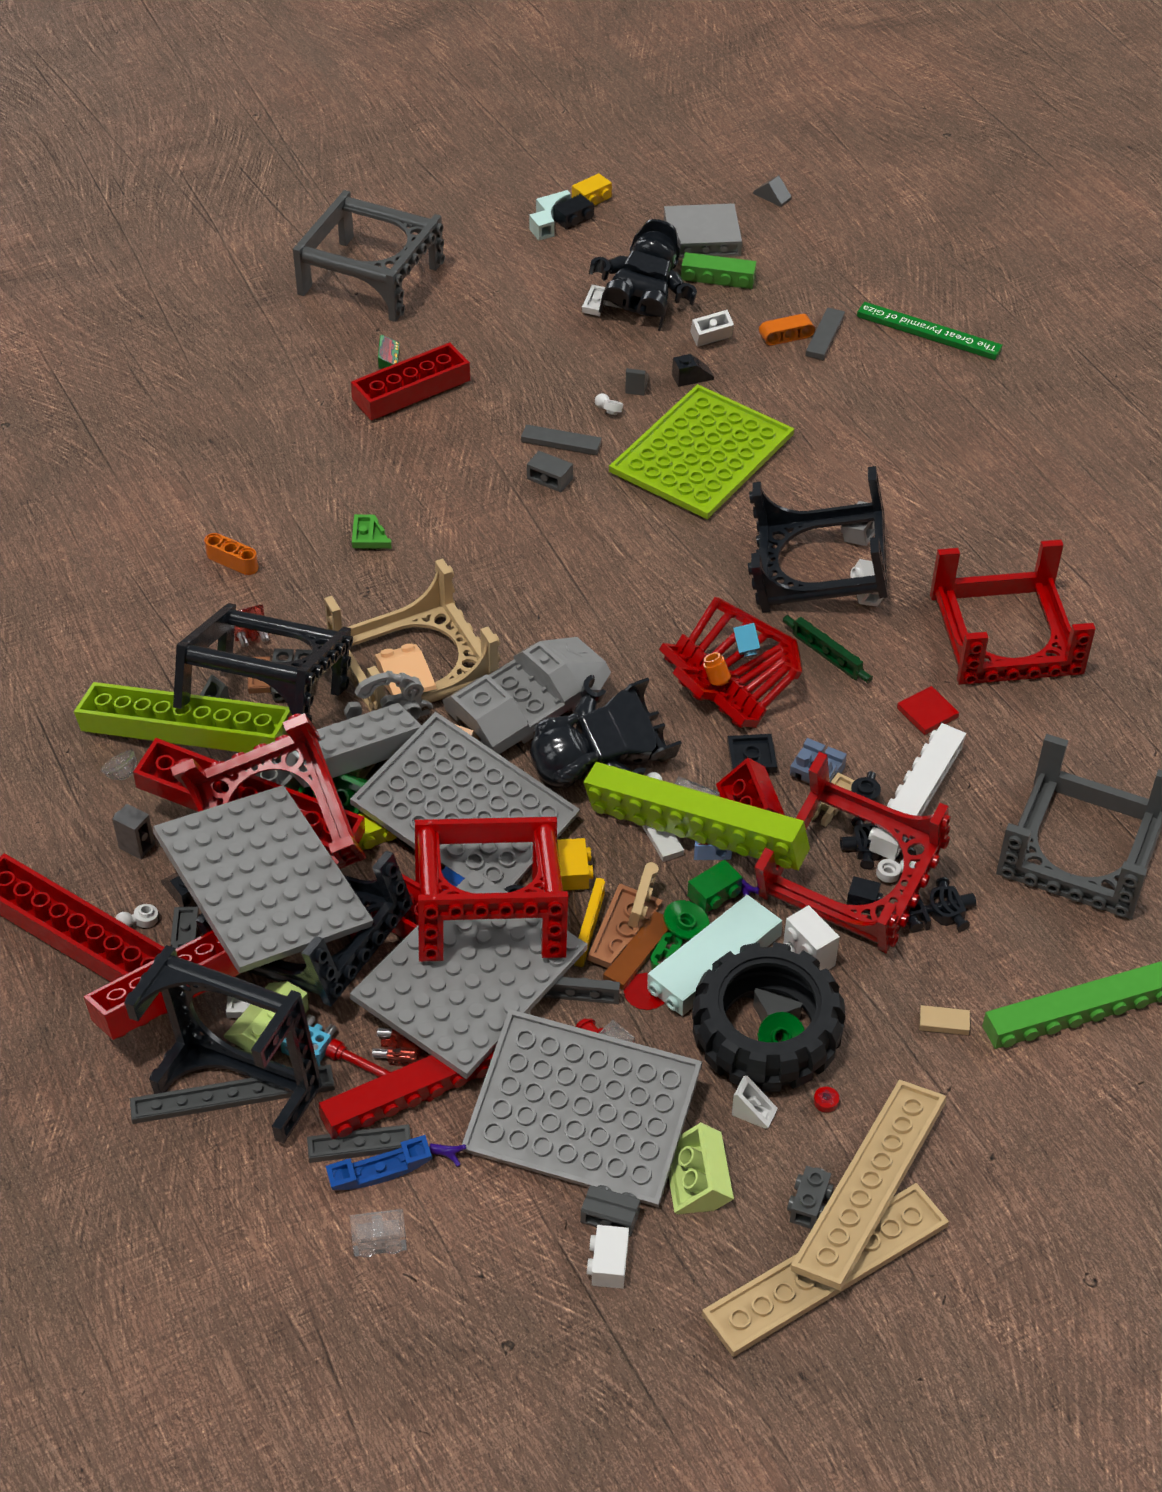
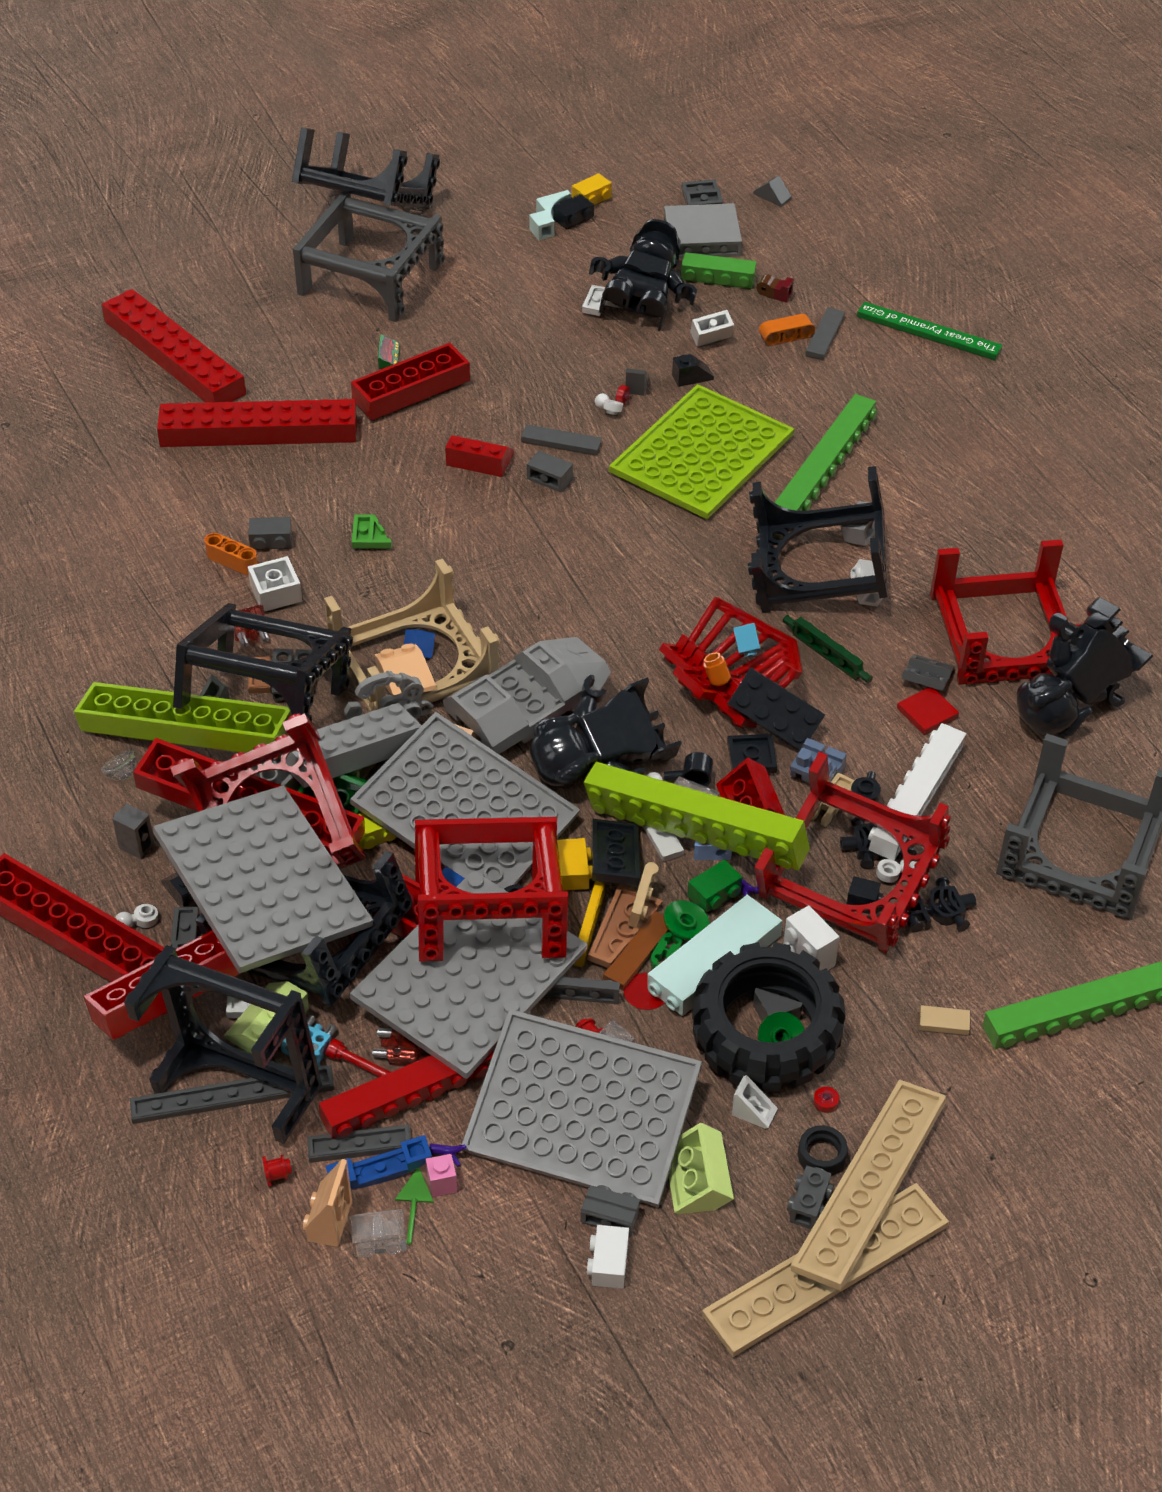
none -> red brick [101,289,246,403]
none -> red brick [157,399,357,447]
none -> dark grey brick [248,517,292,550]
none -> white brick [248,556,302,612]
none -> red brick [262,1154,292,1187]
none -> black arch [291,127,440,208]
none -> light nougat slope [303,1159,352,1247]
none -> bright green piece [395,1168,434,1245]
none -> blue panel [404,629,435,658]
none -> bright pink brick [426,1154,457,1197]
none -> red slope [445,435,514,477]
none -> black plate [591,819,640,886]
none -> red tile [615,385,630,405]
none -> black piece [663,752,713,788]
none -> dark grey slope [681,179,723,205]
none -> black plate [727,667,826,751]
none -> leg [756,274,794,303]
none -> bright green brick [775,394,877,511]
none -> black tyre [797,1125,848,1176]
none -> dark grey slope [901,654,955,691]
none -> black piece [1017,597,1153,739]

